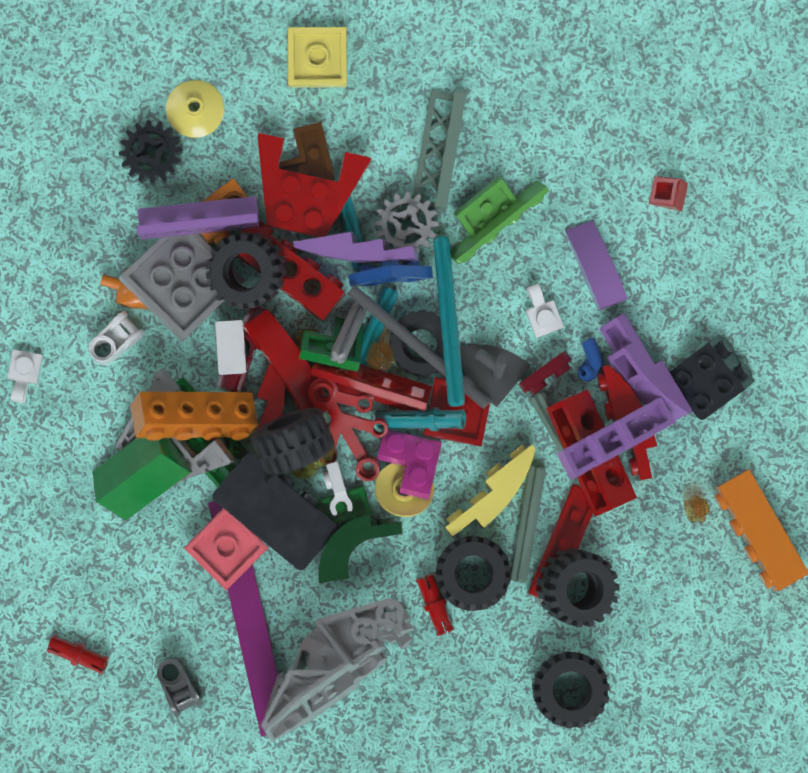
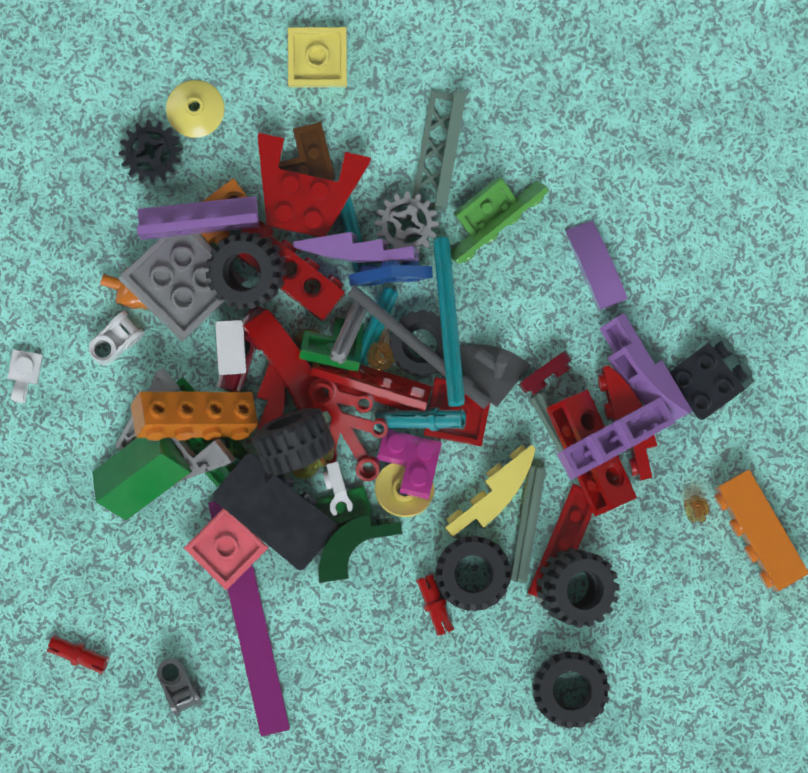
light grey connector [261,599,413,742] -> none
white plate [525,283,564,338] -> none
blue arm [577,338,604,382] -> none
red slope [648,176,688,212] -> none

